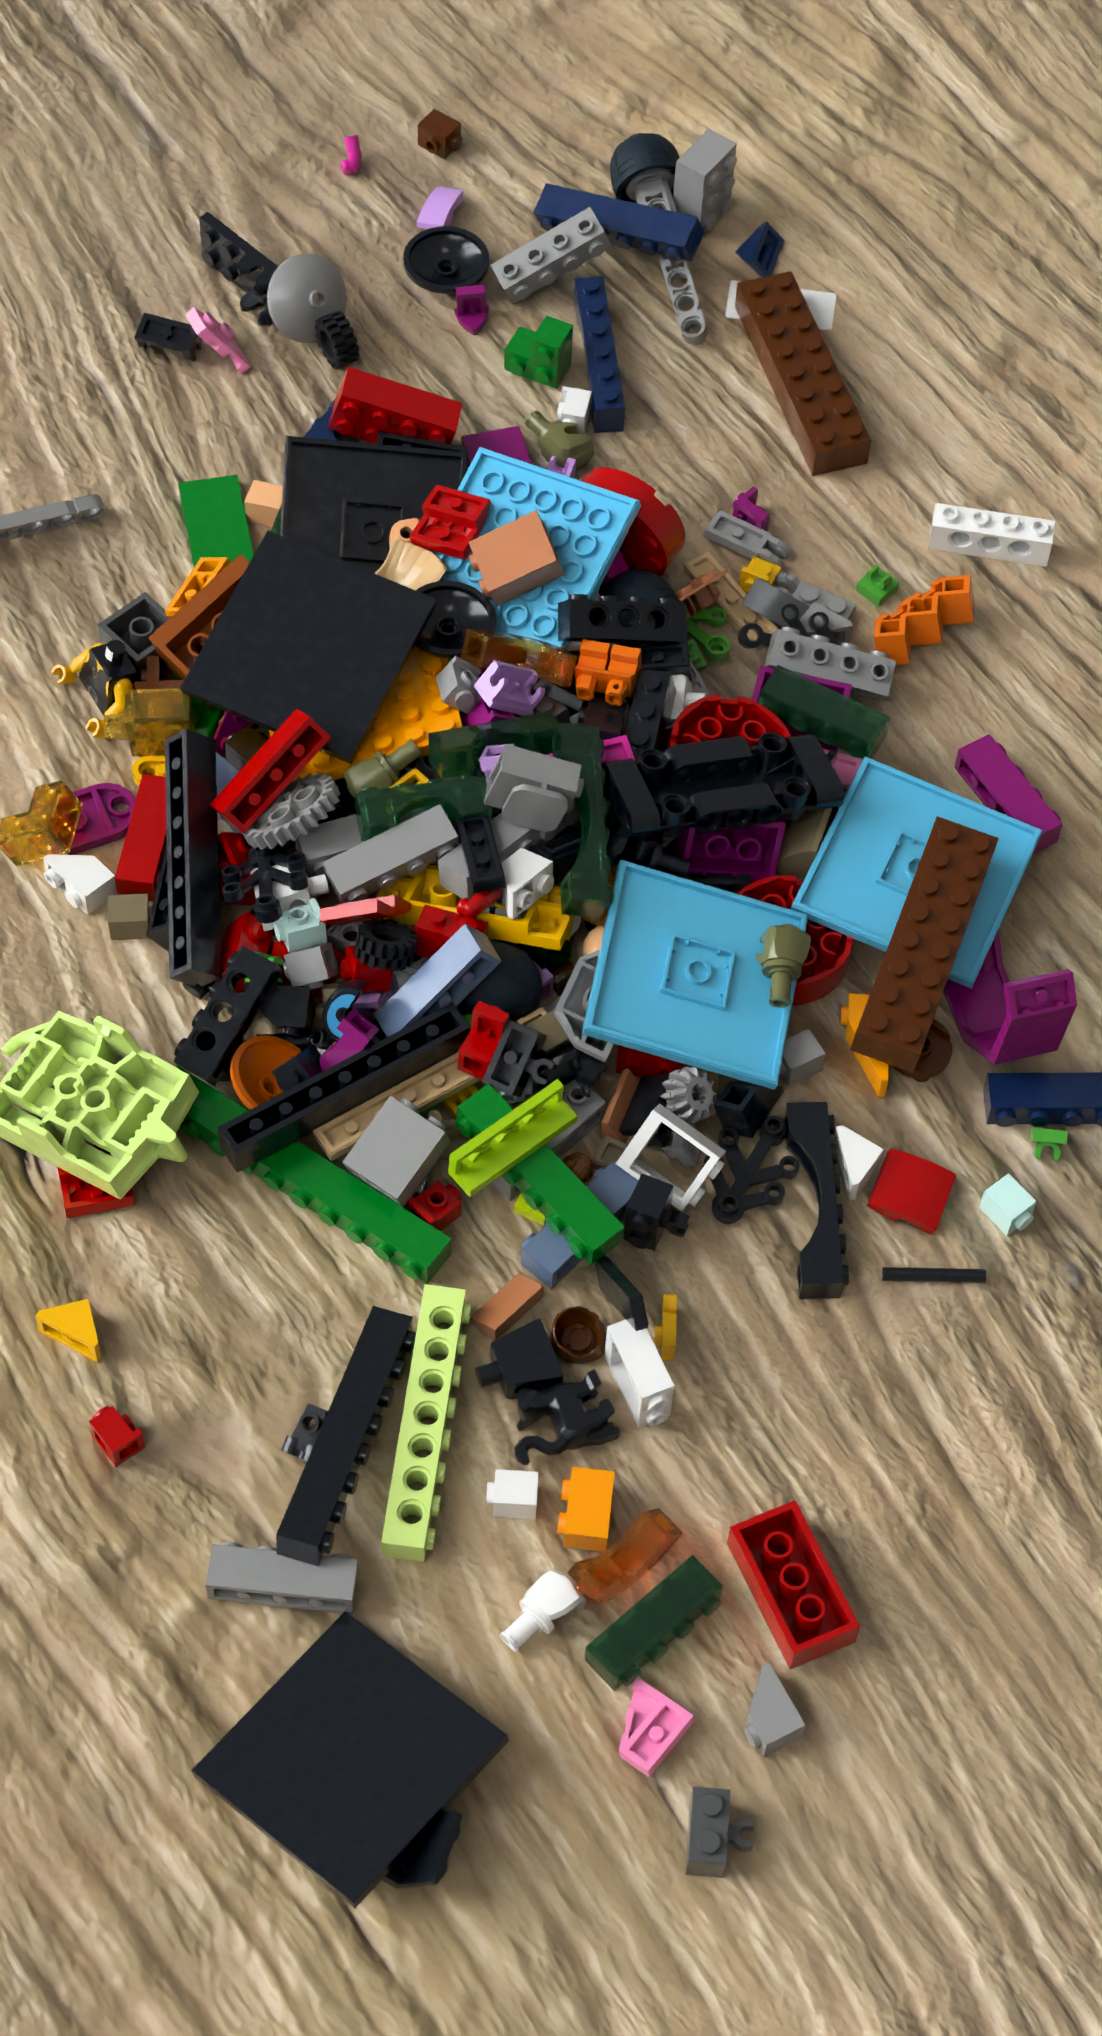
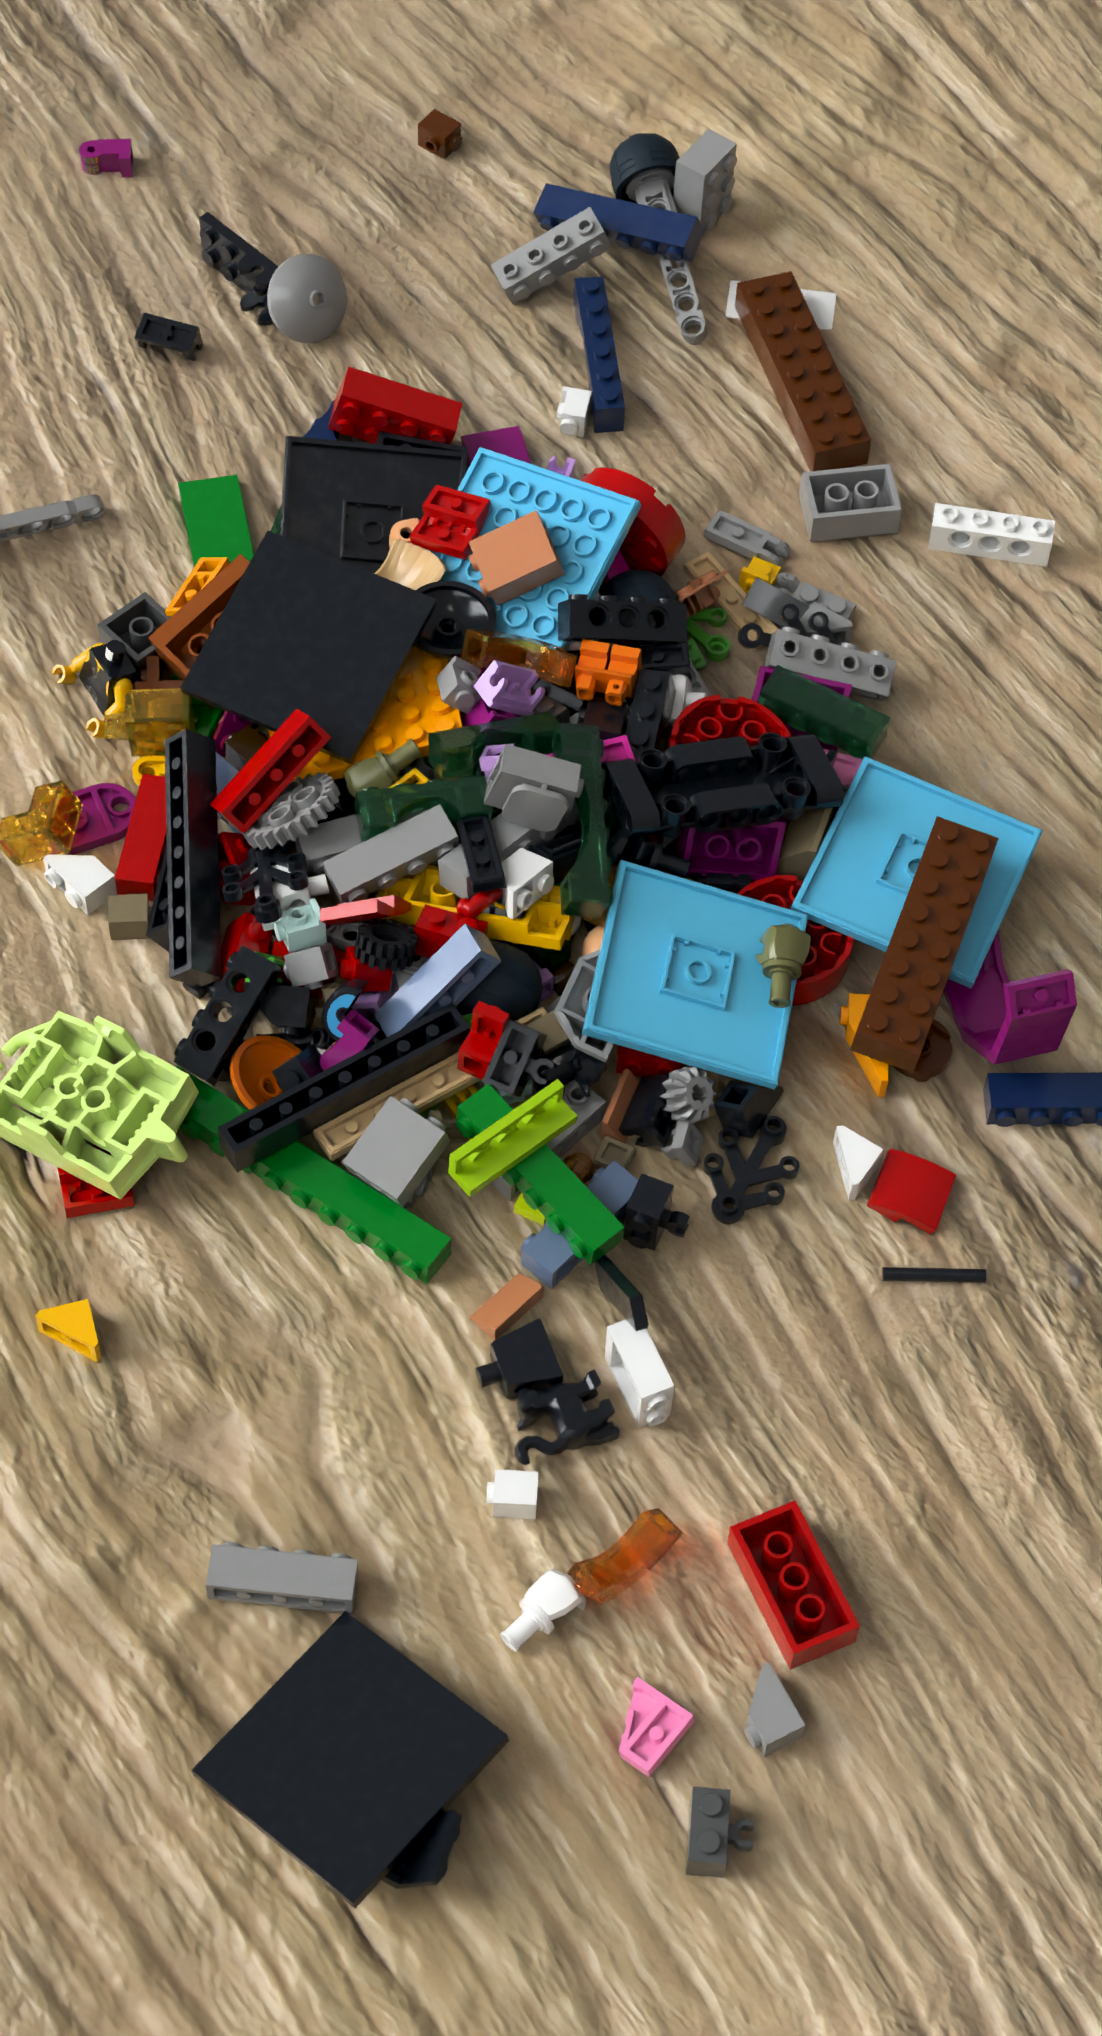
red brick [89,1406,145,1467] -> none
bright pink wing [186,307,251,374] -> none
light nougat panel [244,480,283,529] -> none
black brick [276,1306,416,1566] -> none
black plate [281,1403,328,1461] -> none
black tyre [315,311,360,369] -> none
dark pink arm [340,135,362,175] -> none
yellowish green brick [381,1284,472,1562] -> none
black dish [403,226,489,294] -> none
red brick [408,1180,462,1231] -> none
lavender slope [417,186,464,229] -> none
magenta tile [454,284,489,335] -> none
green brick [504,315,573,389] -> none
olive piece [525,411,594,472] -> none
reddish brown hair [550,1306,606,1364] -> none
light orange brick [557,1467,615,1552] -> none
clear green brick [584,1555,723,1691] -> none
white window [616,1104,726,1212] -> none
yellow plate [654,1294,677,1360] -> none
magenta bracket [733,487,770,531] -> none
dark blue slope [734,221,784,278] -> none
light grey brick [779,1029,826,1086] -> none
black arch [784,1102,849,1299] -> none
bright green tile [856,564,899,607] -> none
orange brick [874,575,975,667] -> none
magenta brick [954,734,1062,855] -> none
light aqua brick [979,1173,1037,1236] -> none
bright green tile [1029,1127,1068,1160] -> none
none -> magenta leg [79,139,134,177]
none -> light grey brick [799,464,902,542]

